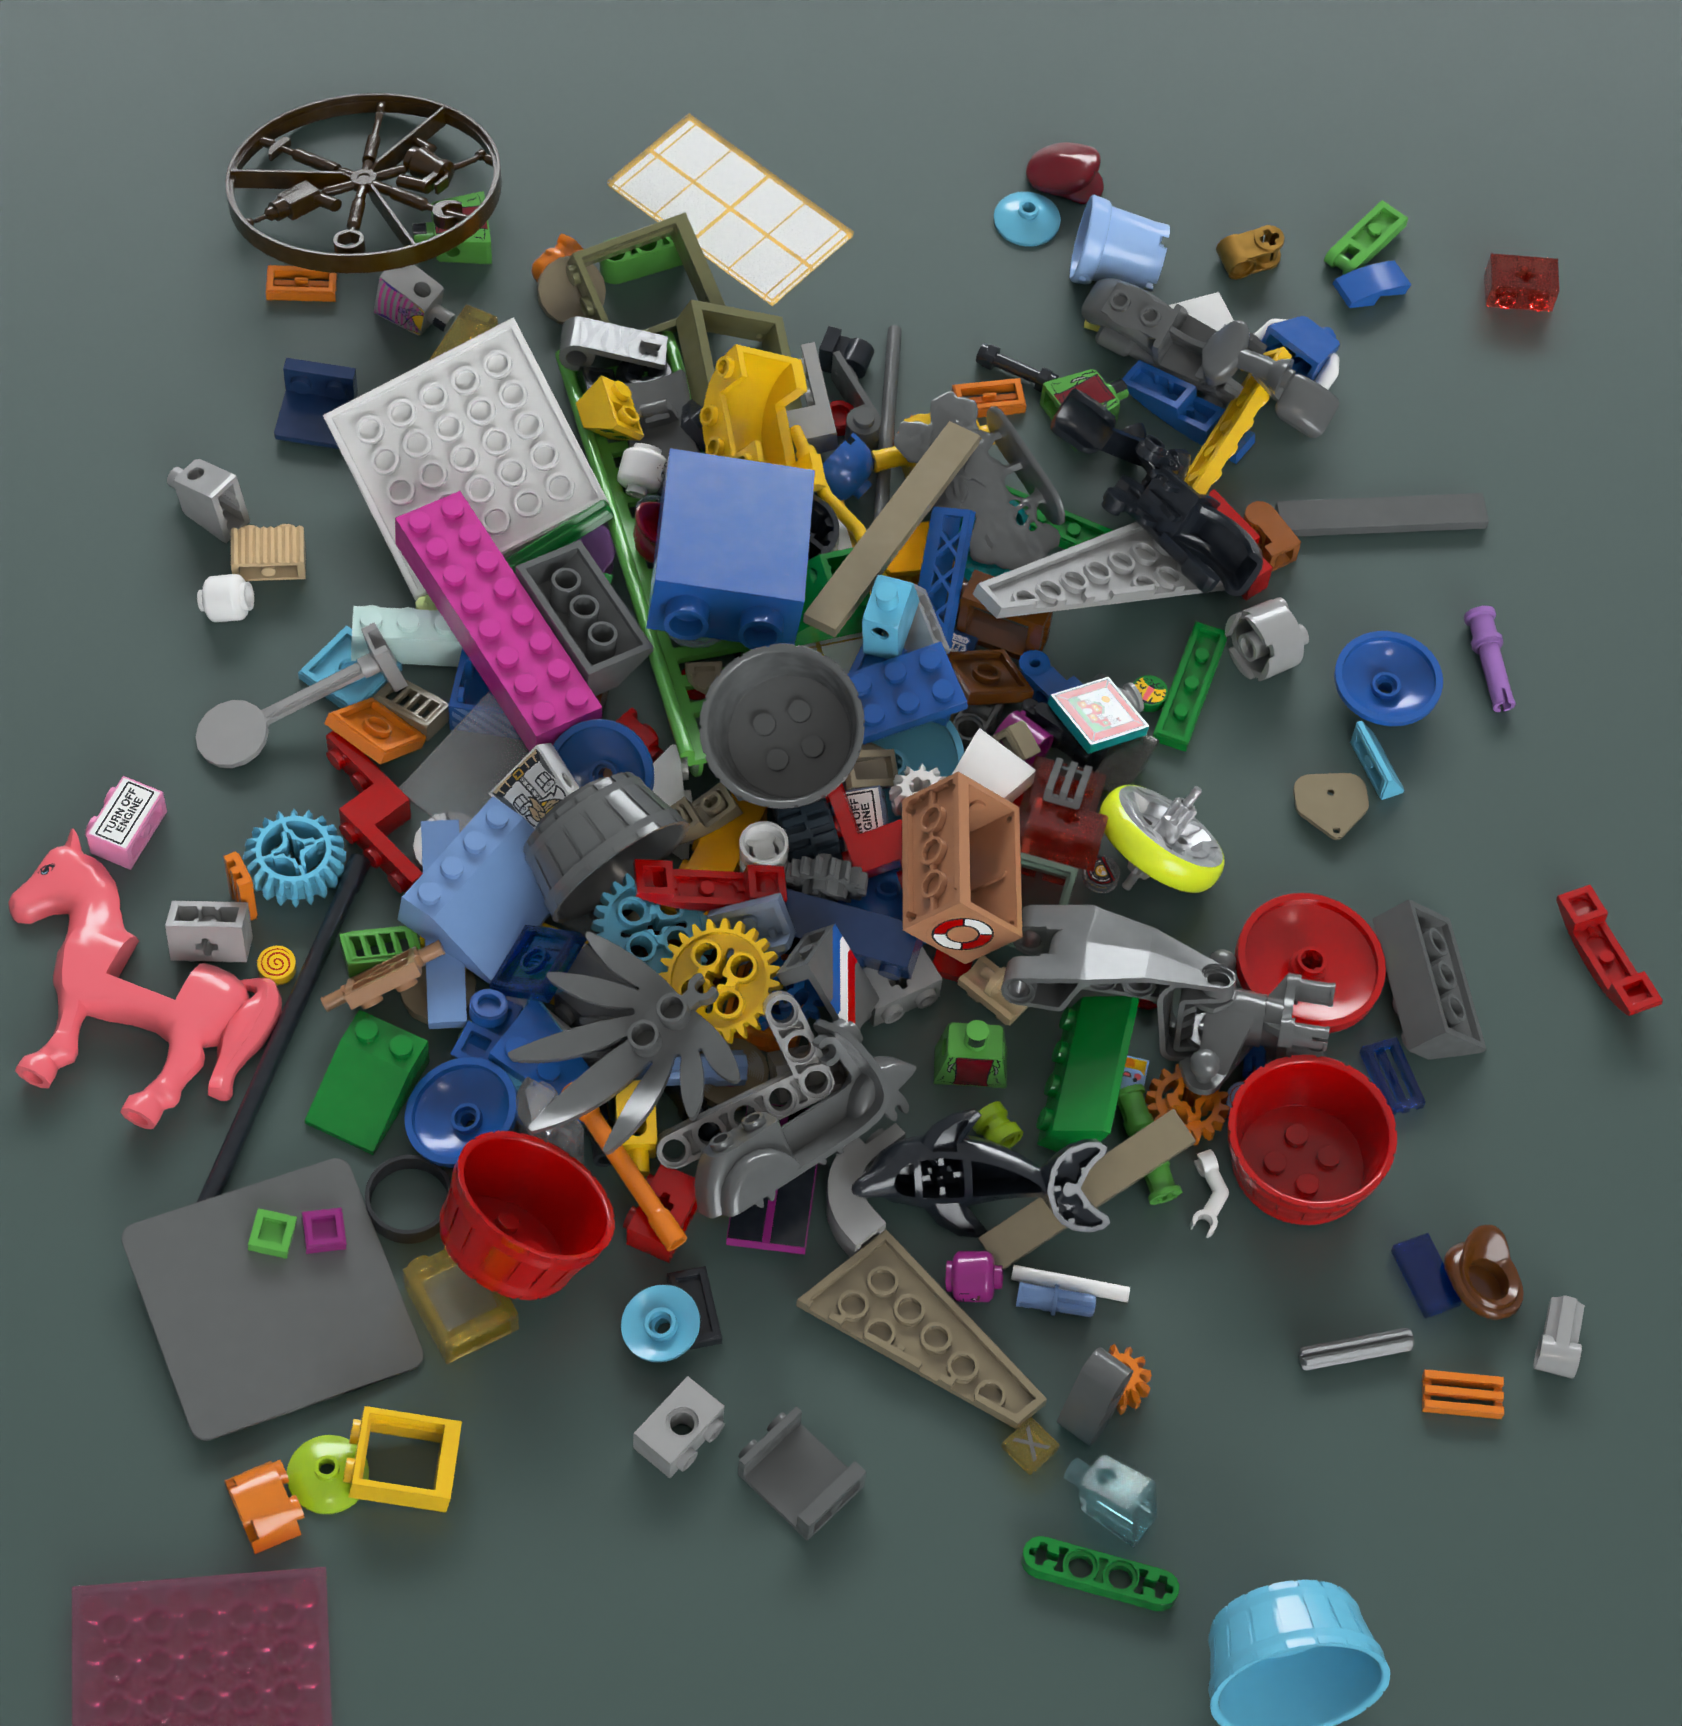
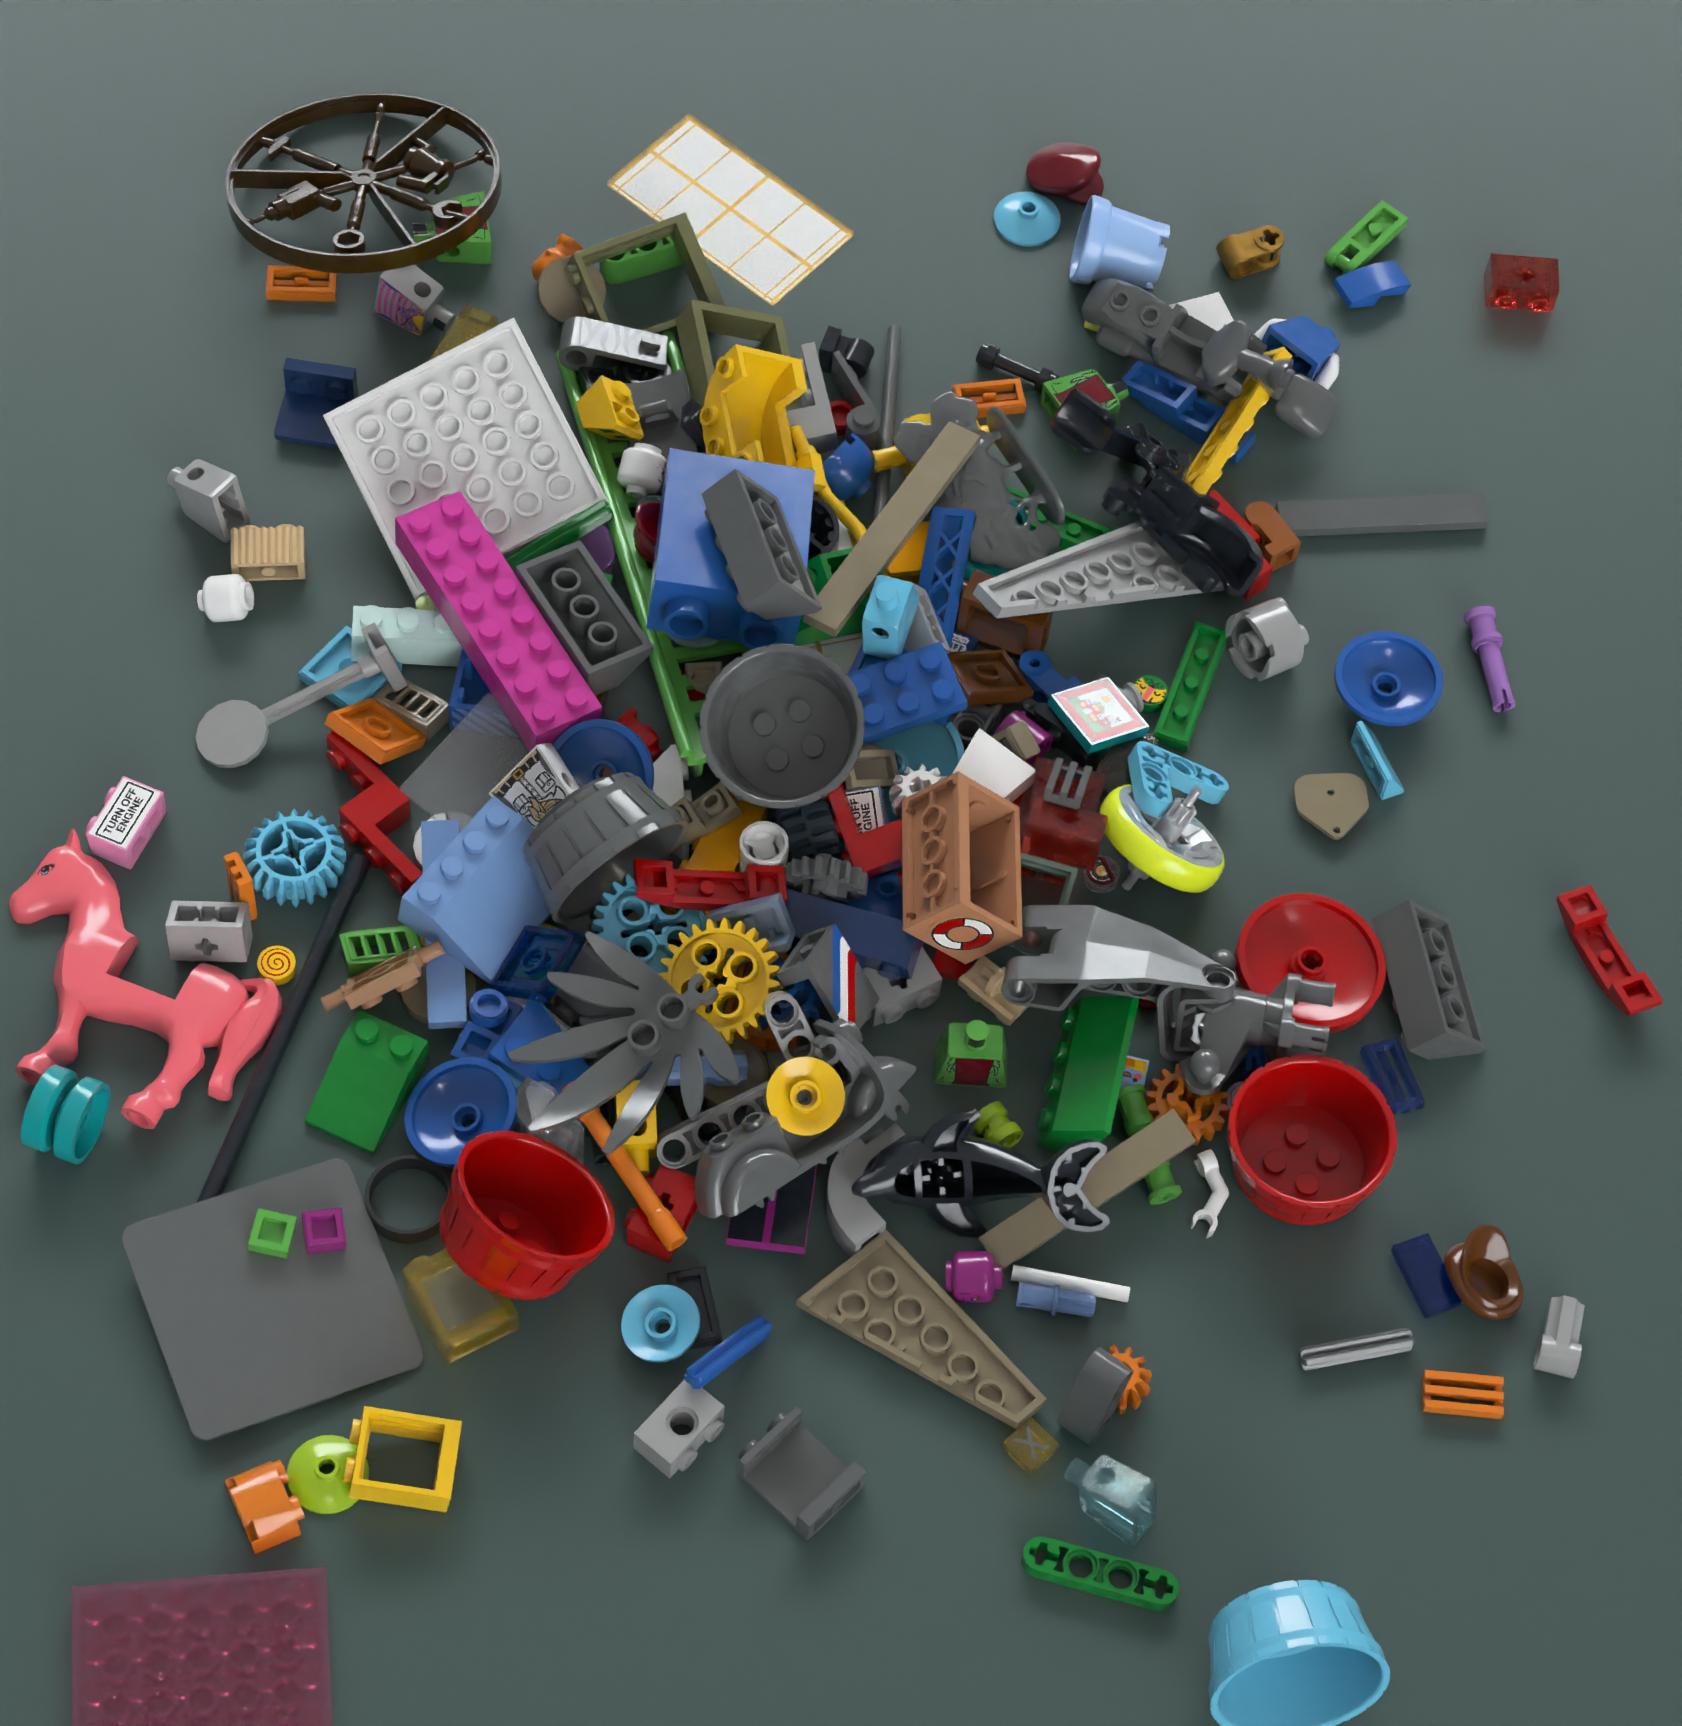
none -> teal wheel [20,1064,111,1165]
none -> blue axle [684,1315,772,1389]
none -> dark grey slope [701,468,822,620]
none -> yellow dish [766,1057,845,1136]
none -> medium azure beam [1128,741,1229,817]

